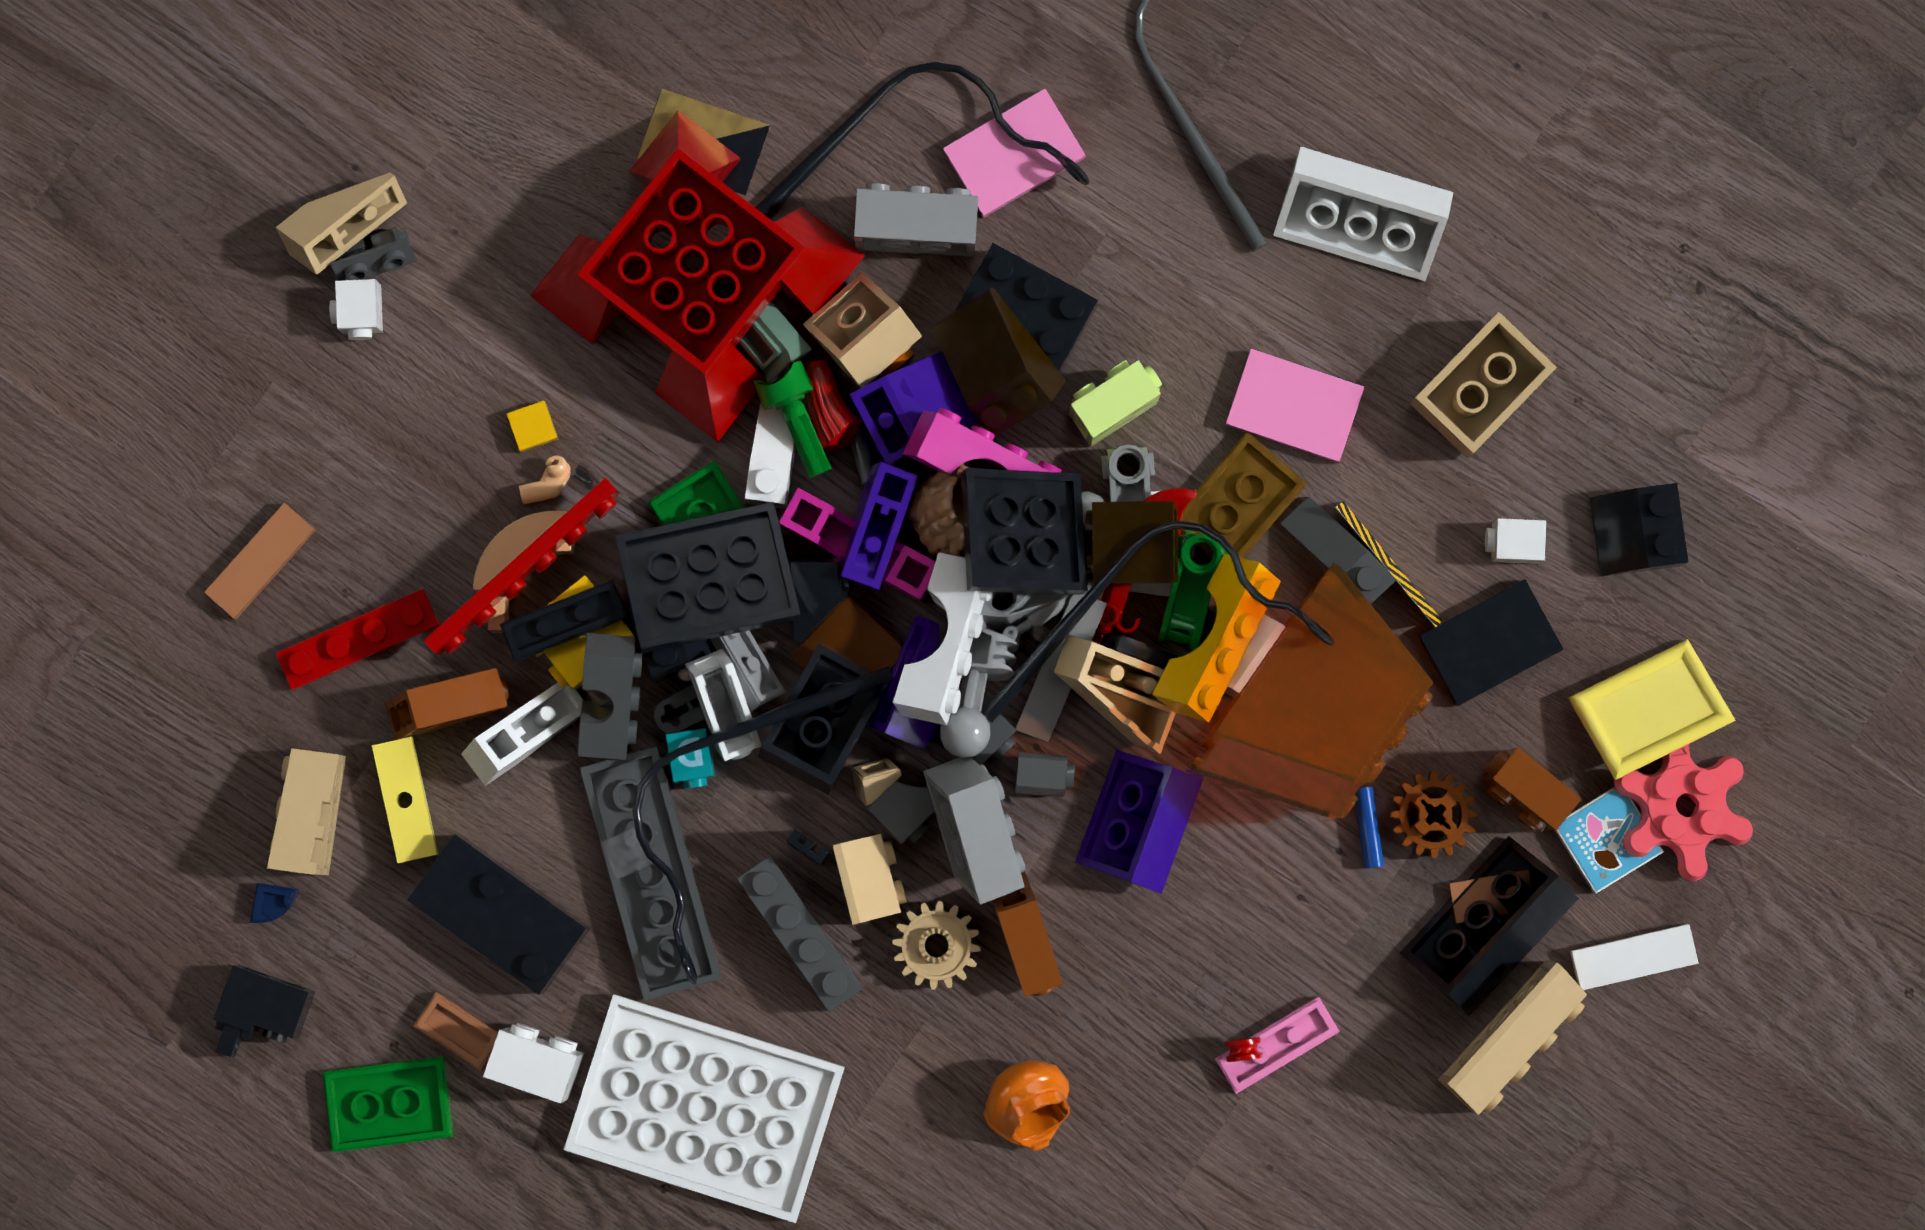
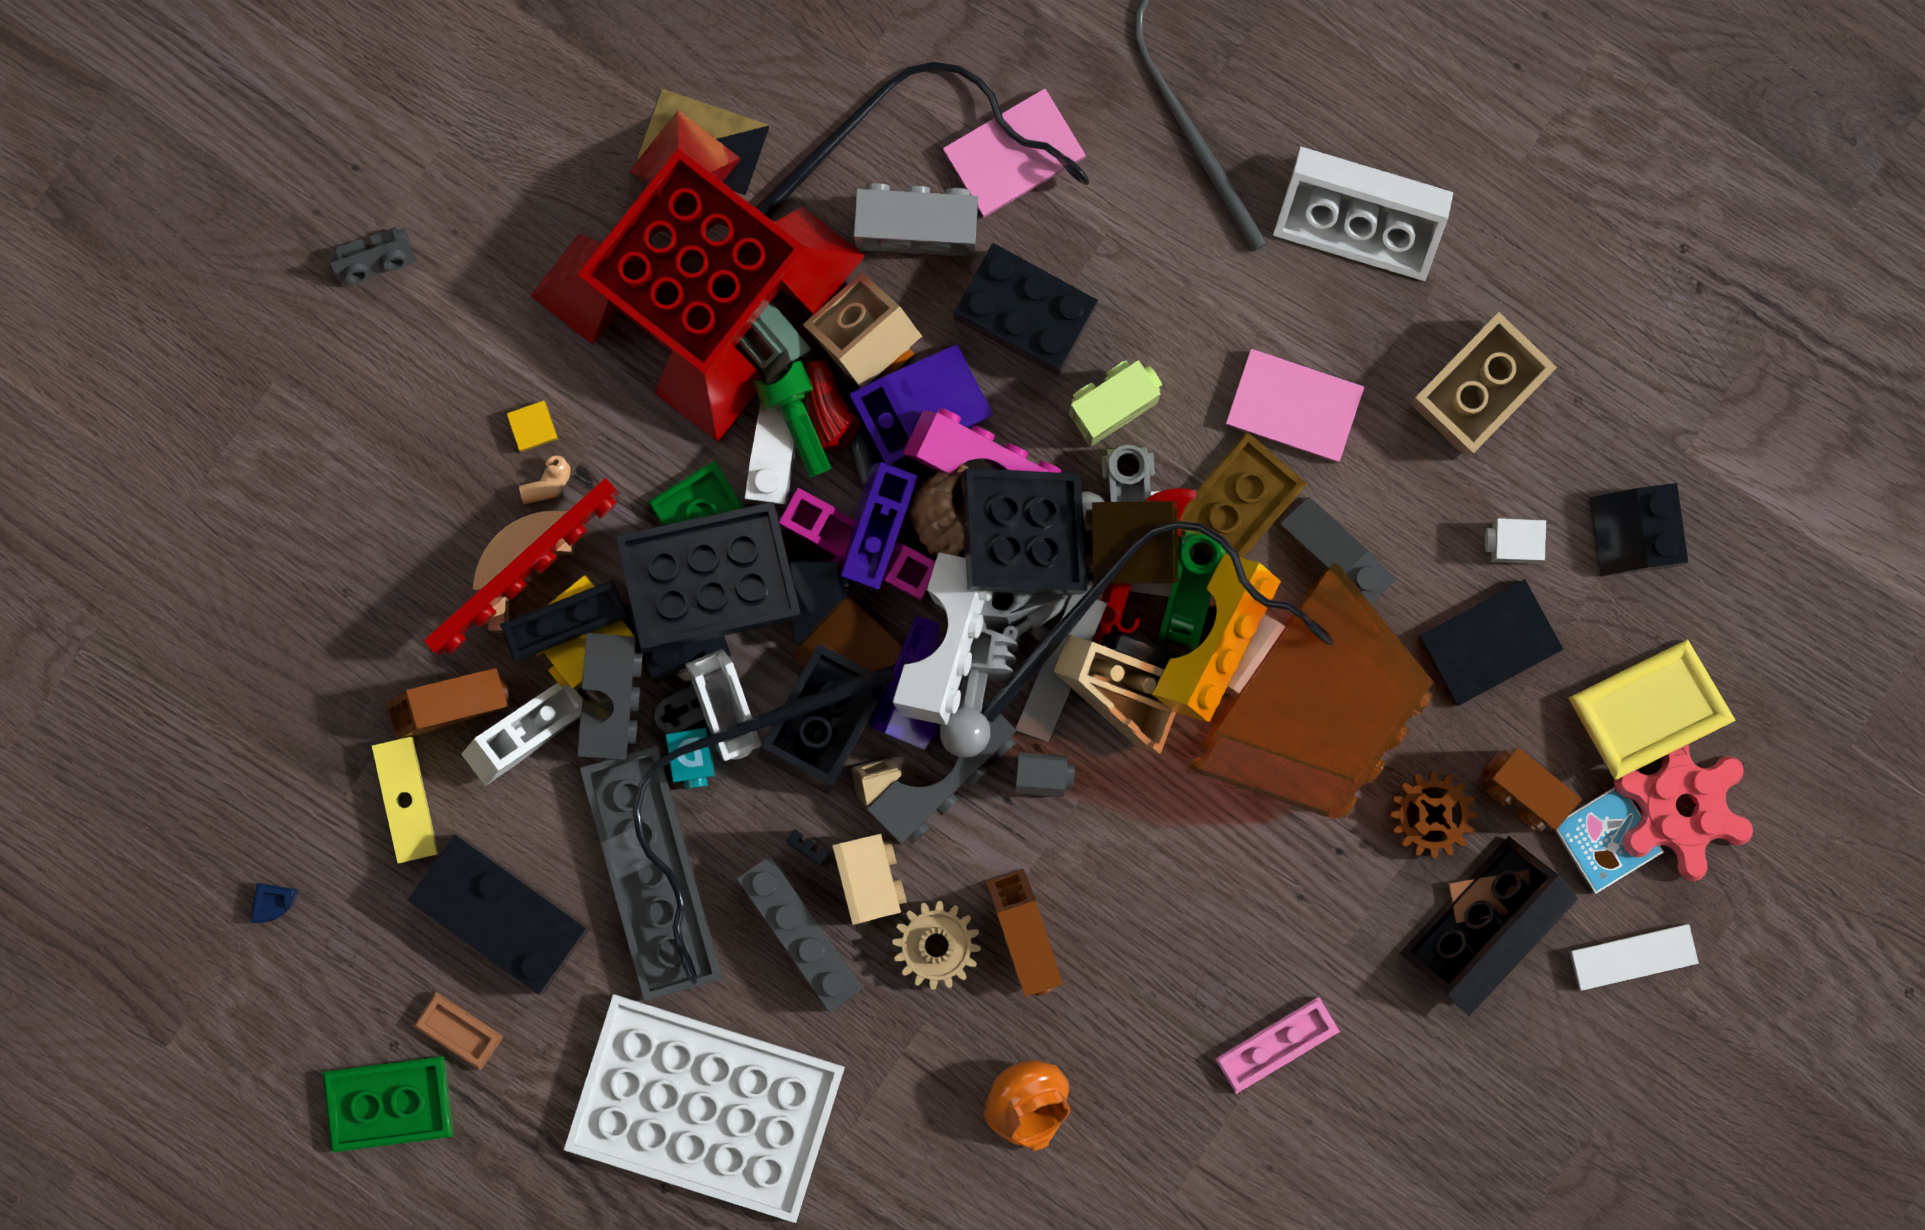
nougat tile [204,503,316,620] -> none
black hinge [213,965,316,1057] -> none
tan wedge [267,748,346,875] -> none
tan slope [276,172,407,275] -> none
red plate [276,589,440,690] -> none
white brick [329,279,383,340] -> none
white brick [483,1023,585,1103] -> none
light grey tile [710,630,786,711] -> none
light grey brick [923,757,1026,905] -> none
dark brown slope [932,287,1066,438] -> none
dark purple slope [1075,749,1203,894] -> none
red bush [1224,1037,1263,1062] -> none
sticker [1336,501,1443,627] -> none
blue piece [1353,787,1384,869] -> none
tan slope [1438,961,1587,1115] -> none

